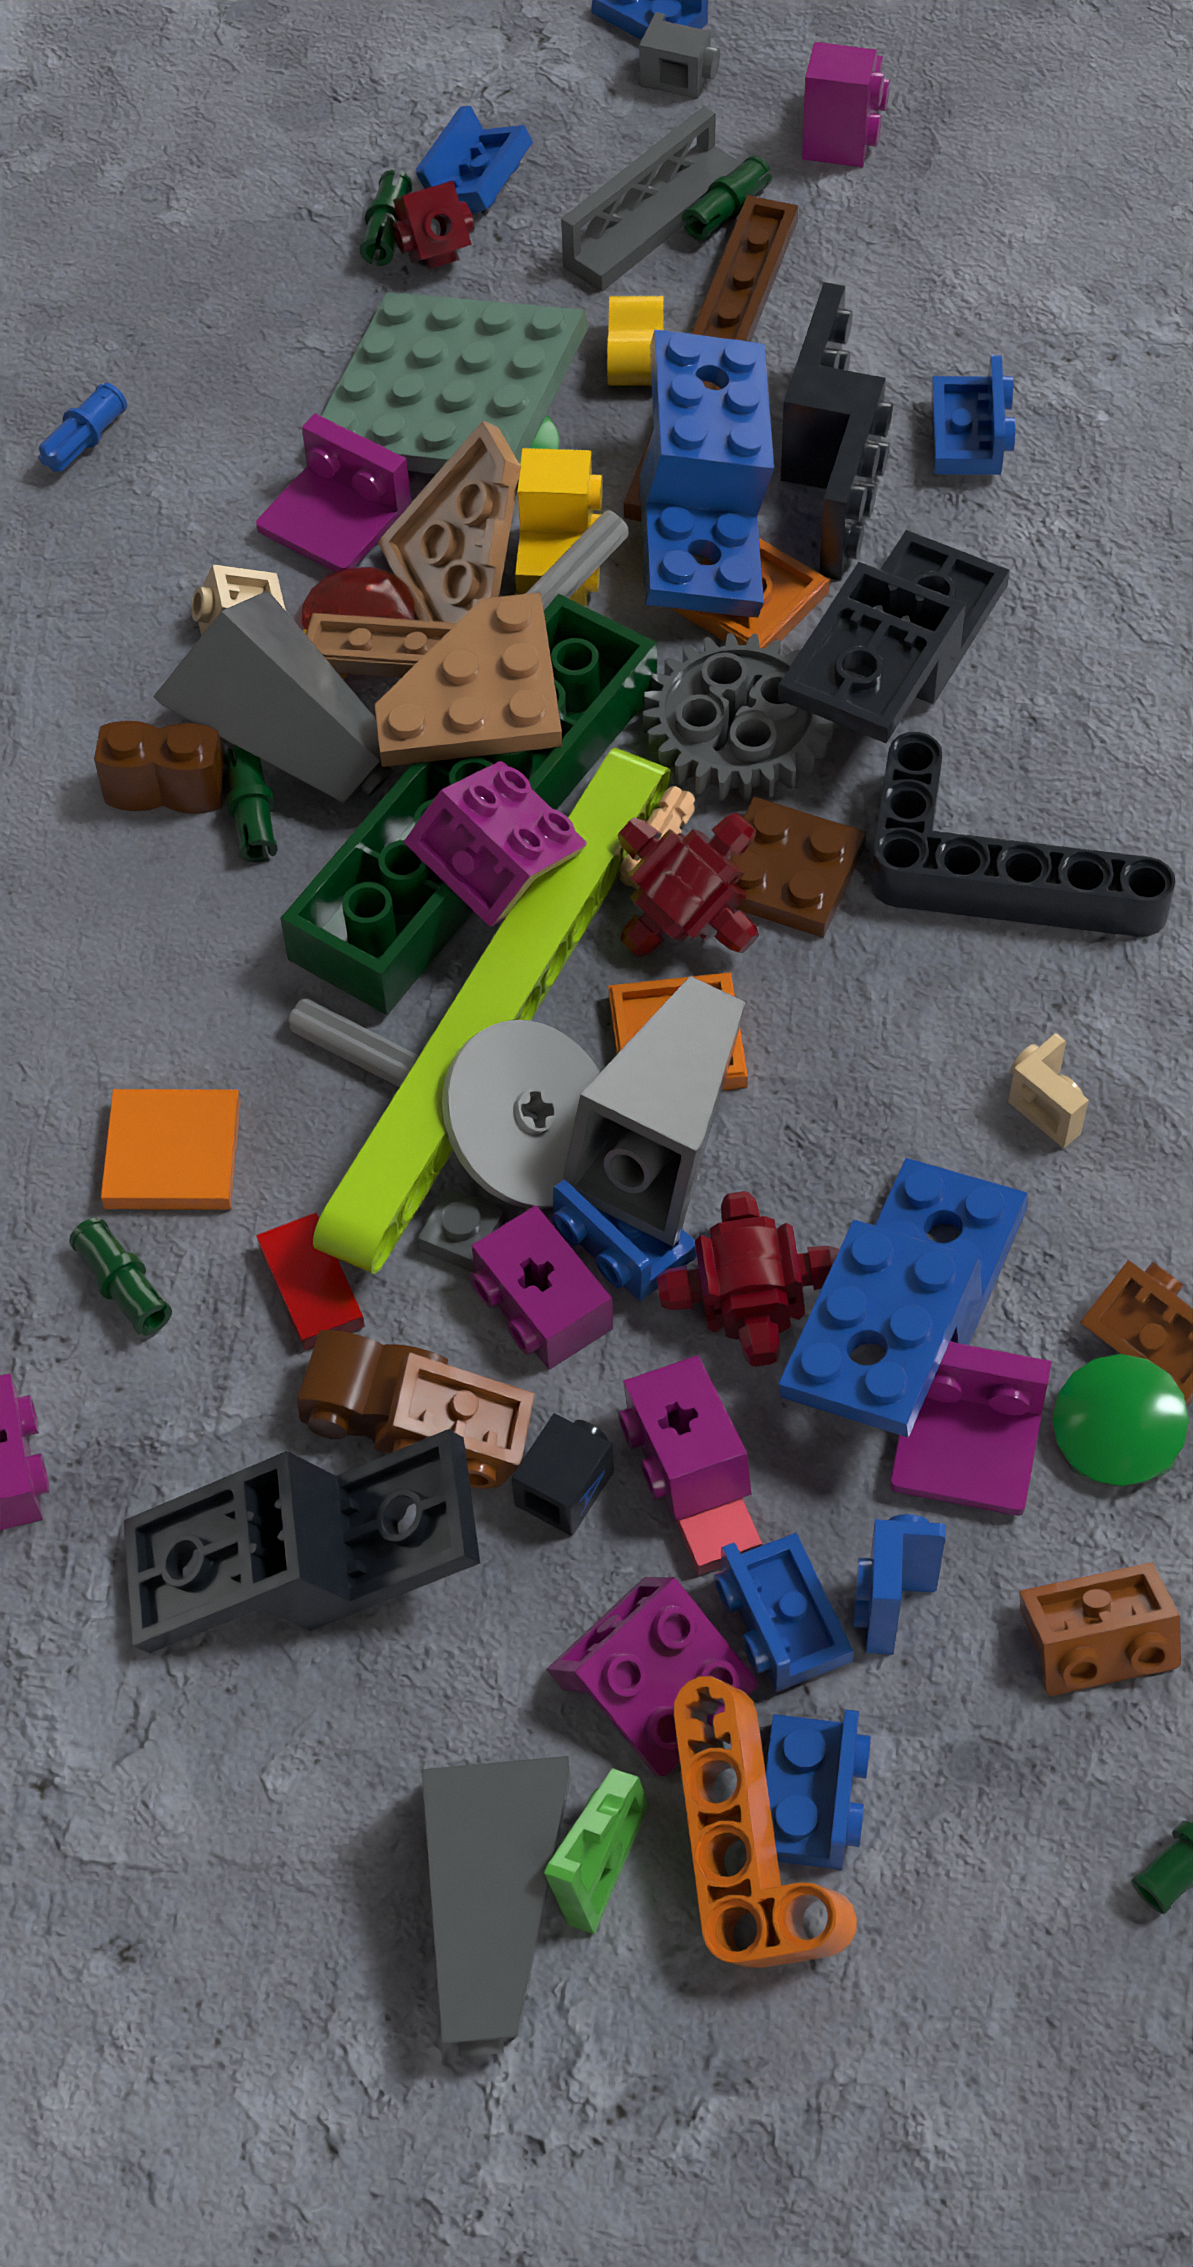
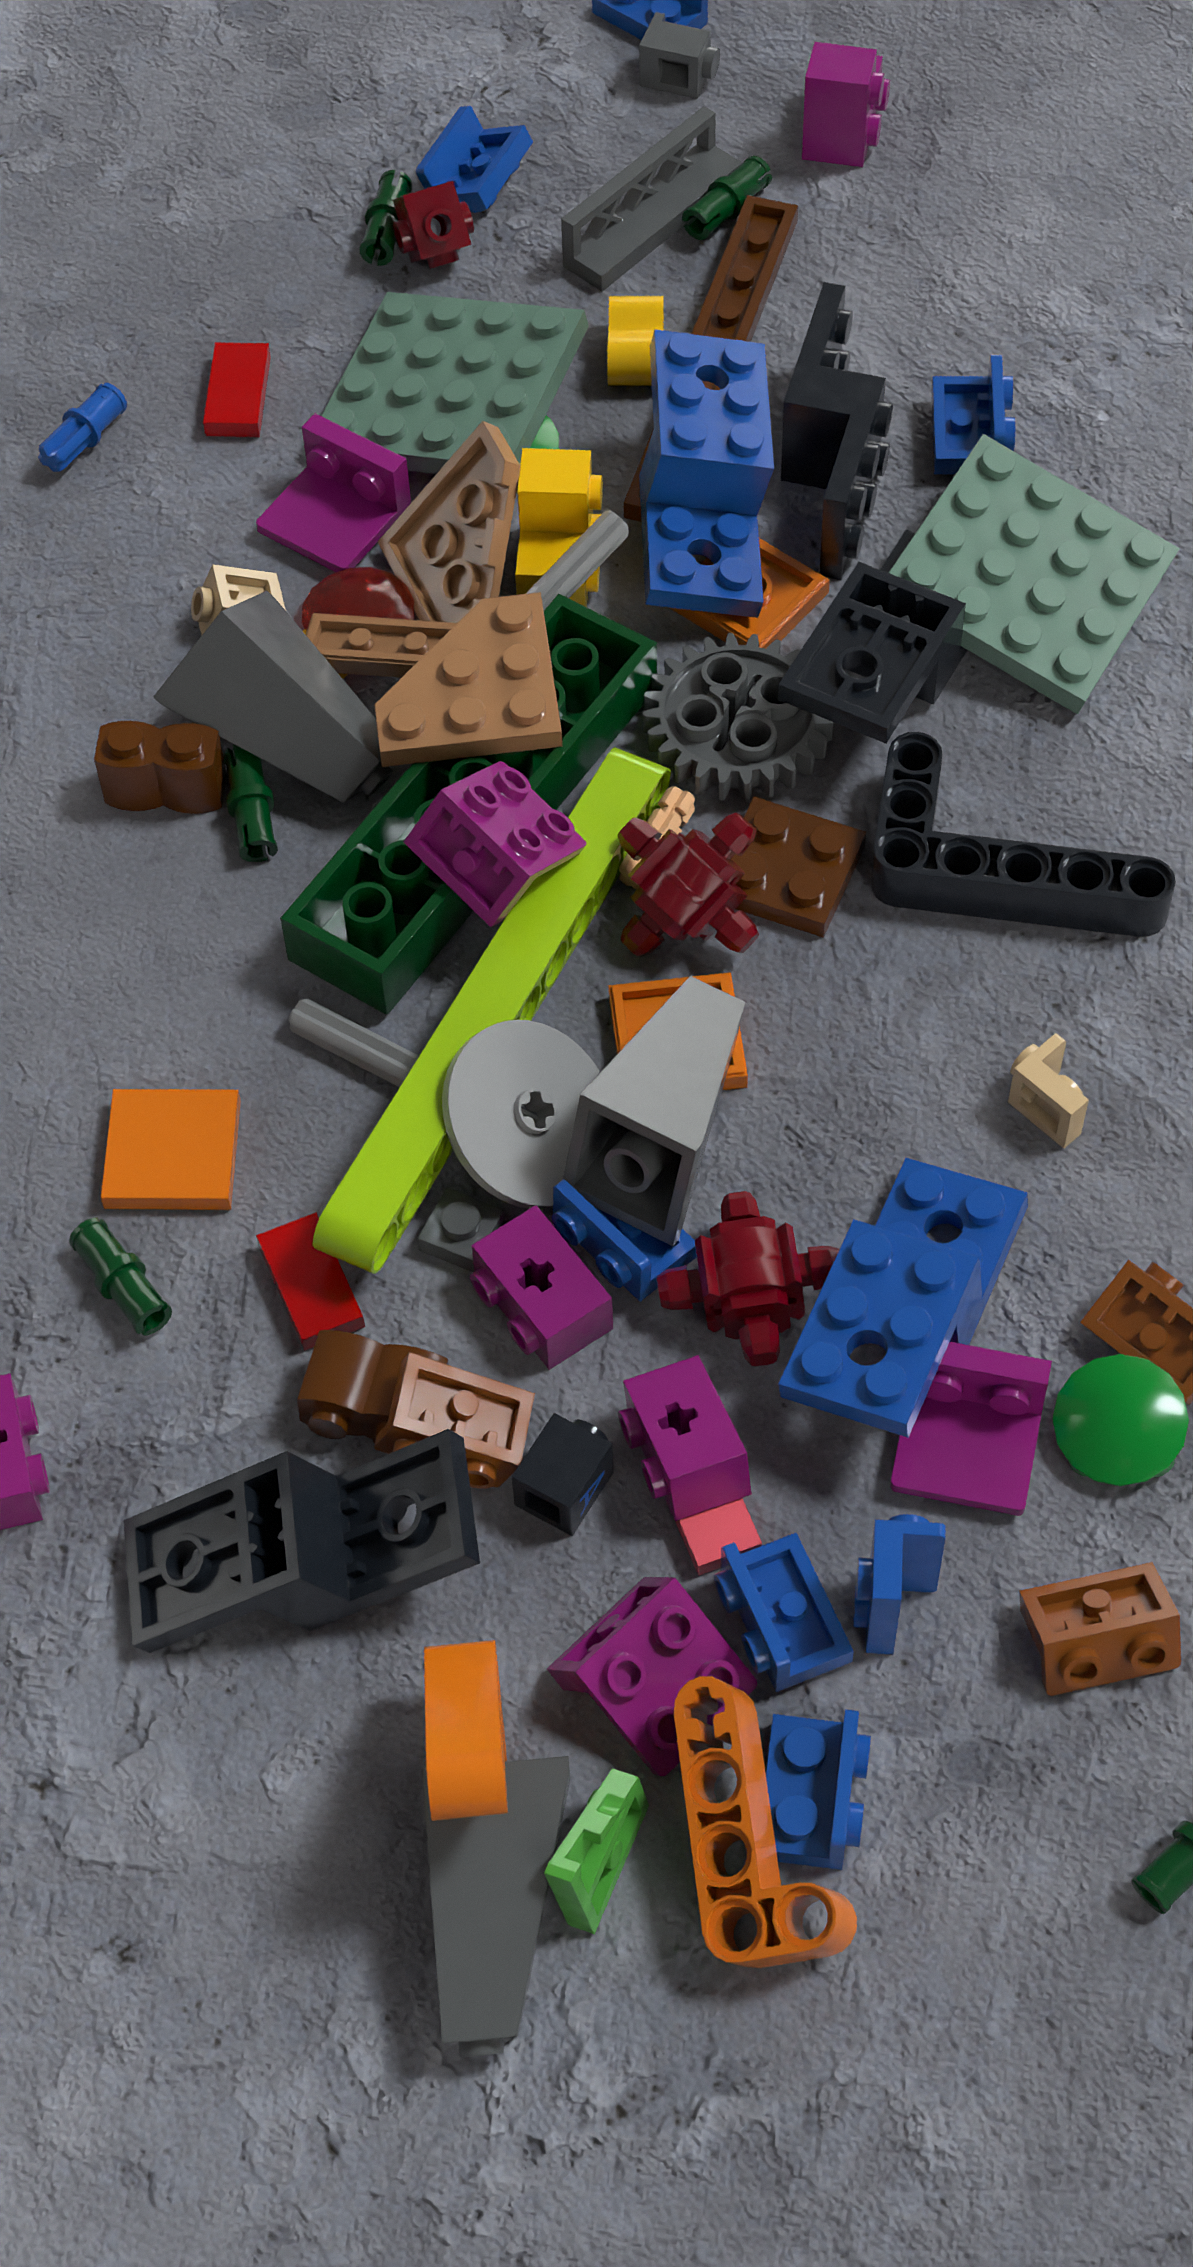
none -> red tile [203,342,271,437]
none -> orange beam [424,1640,508,1821]
none -> sand green plate [889,434,1180,715]

